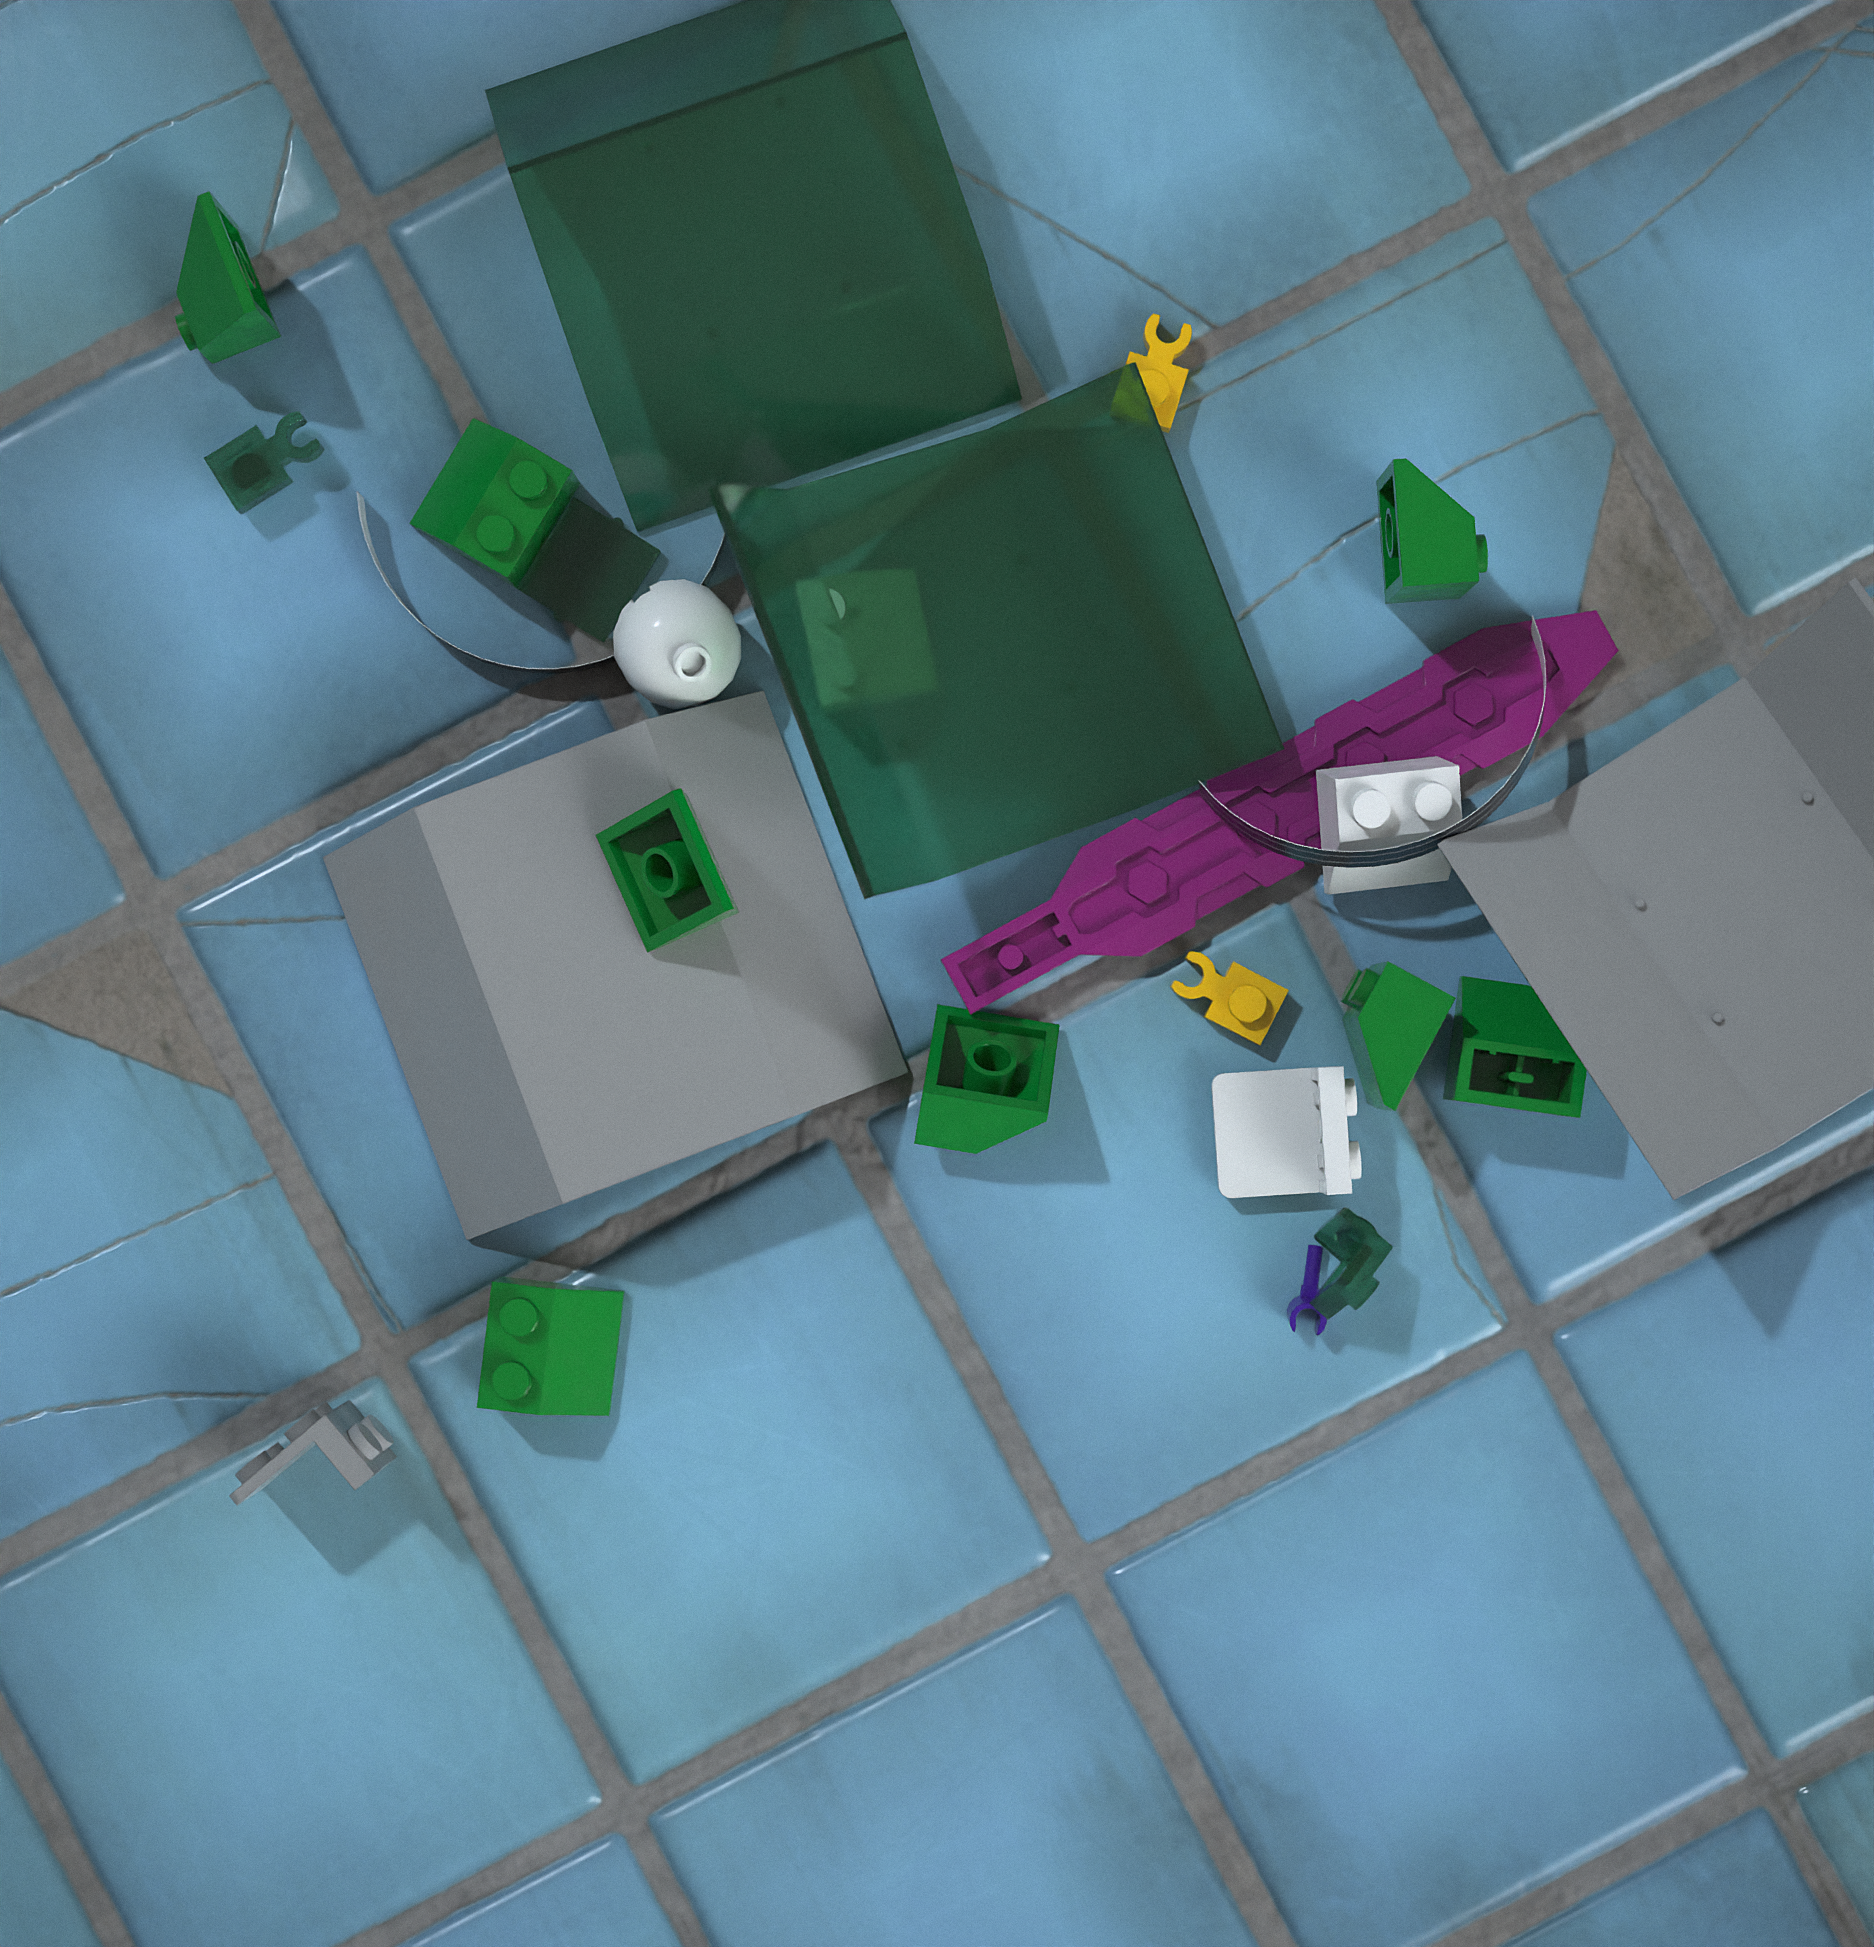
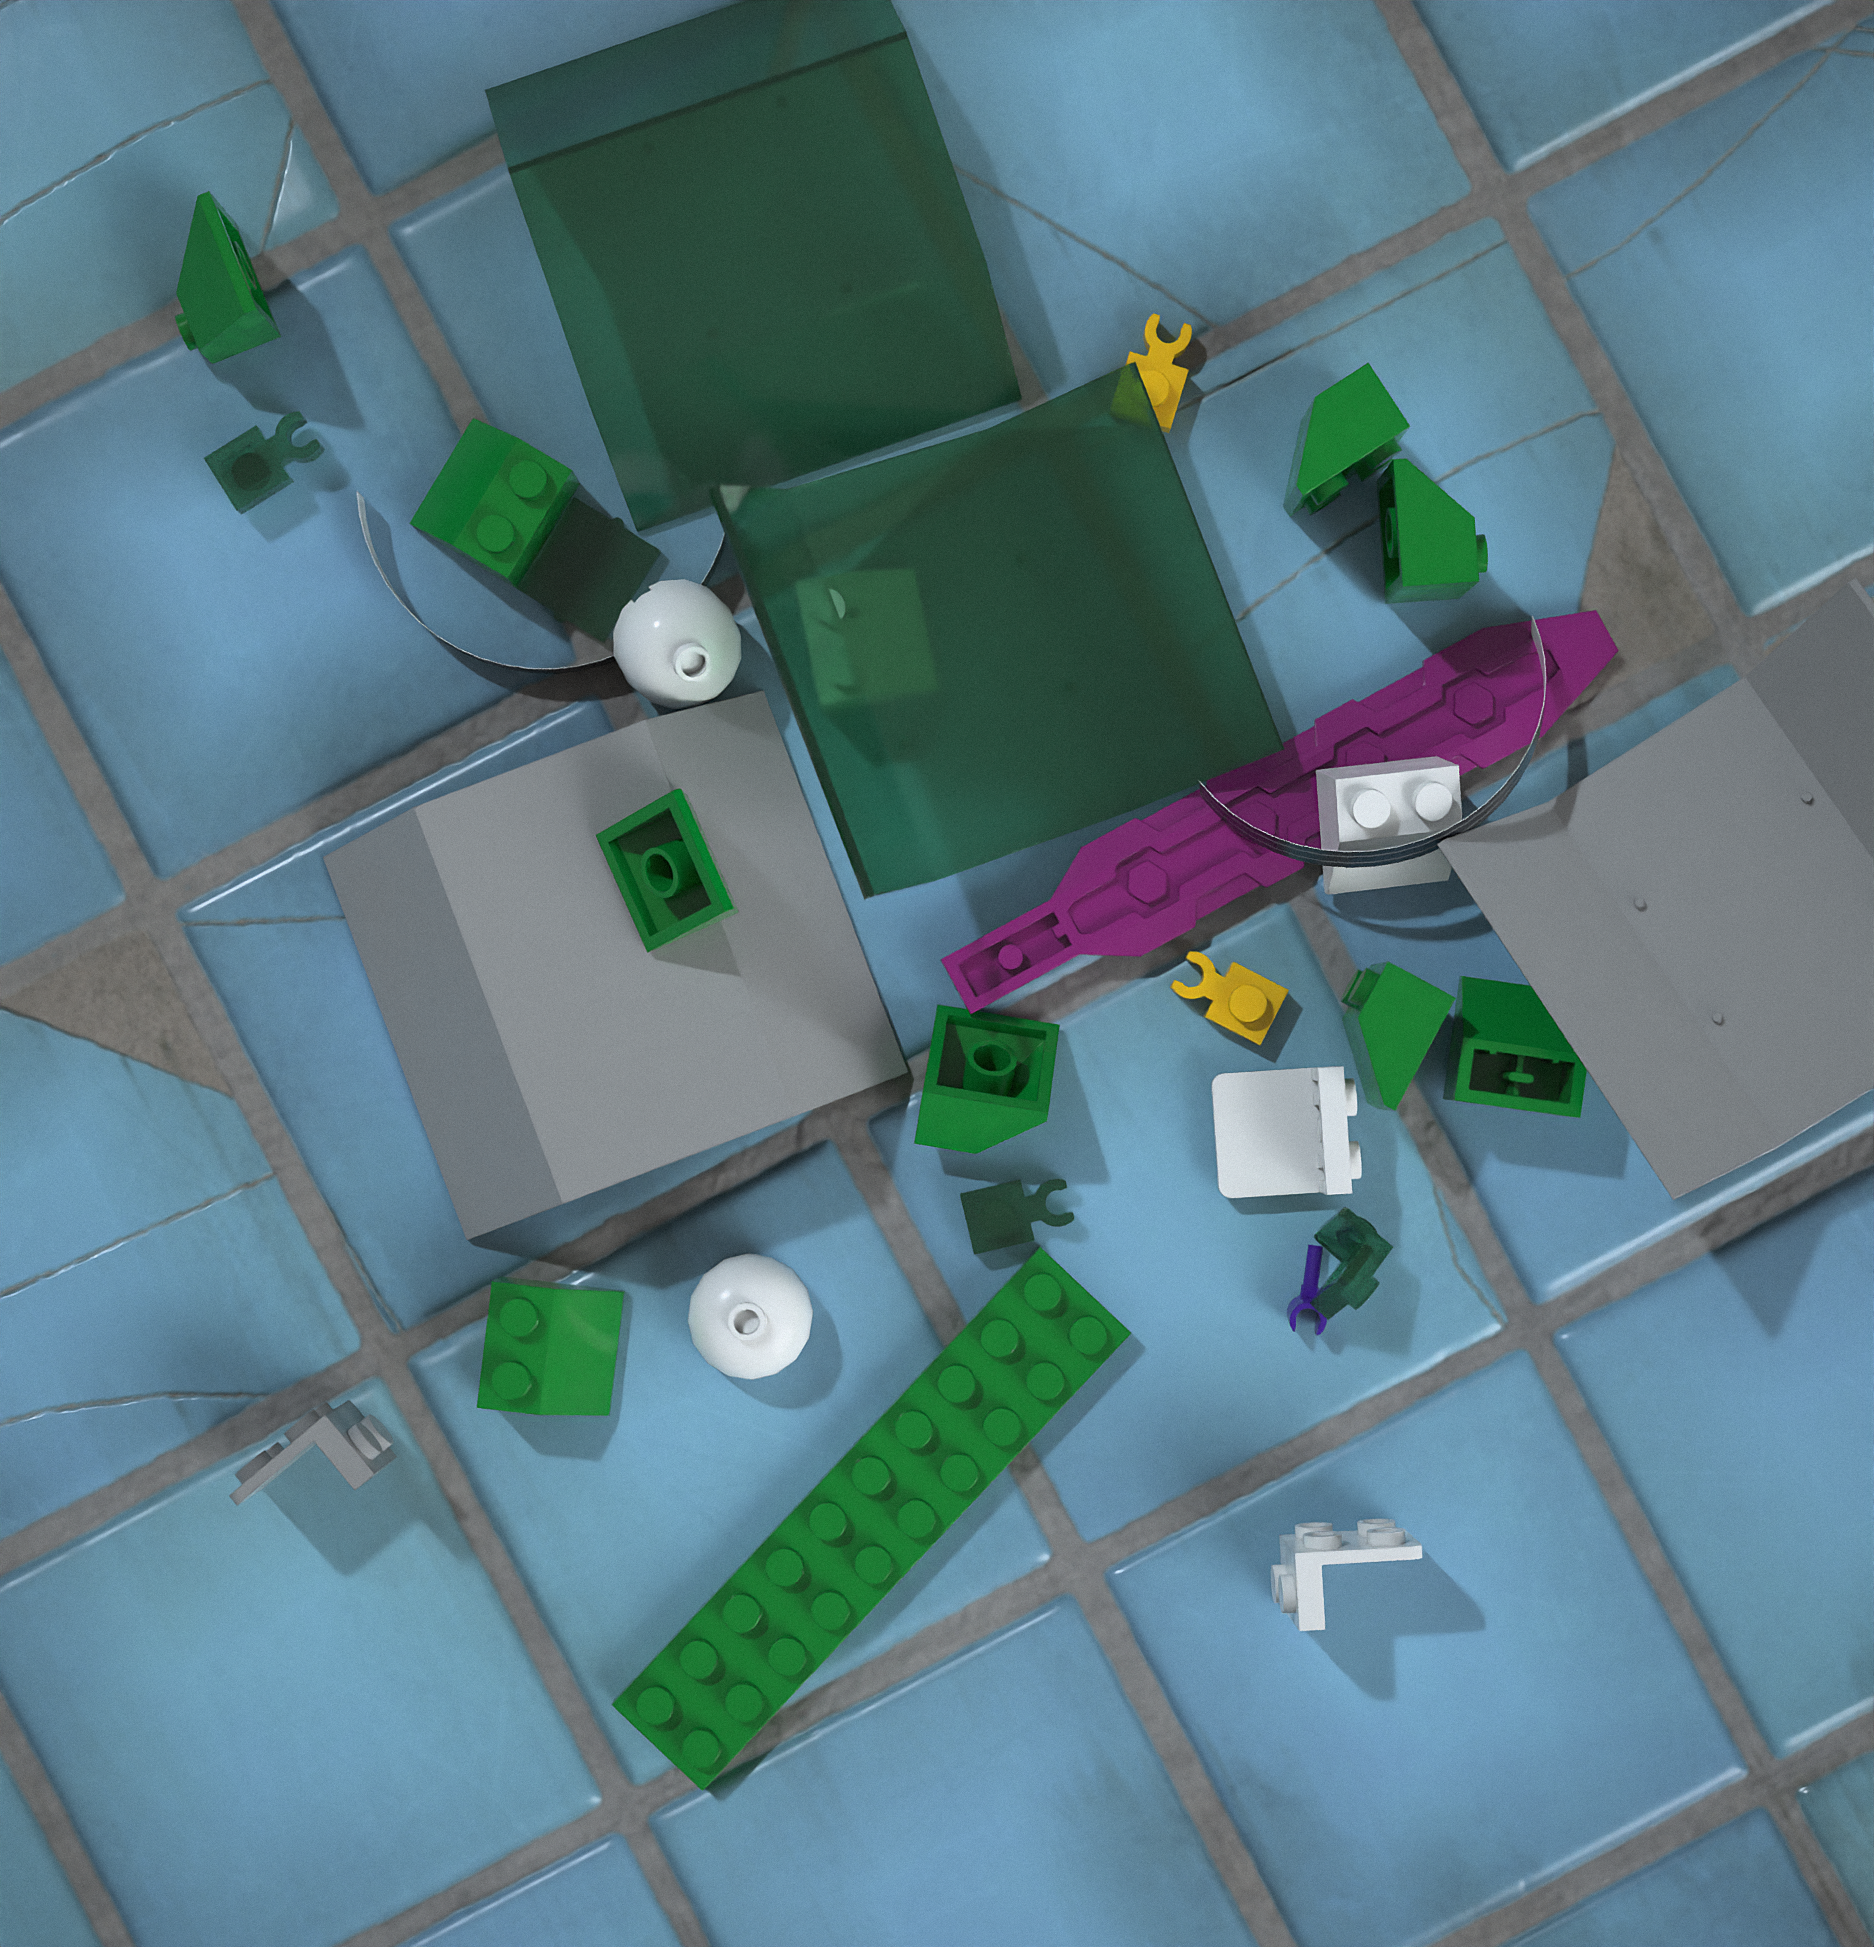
none -> green plate [612,1246,1131,1791]
none -> white cylinder [688,1253,813,1380]
none -> clear green plate [960,1178,1075,1255]
none -> white bracket [1271,1518,1422,1631]
none -> green slope [1283,362,1410,517]

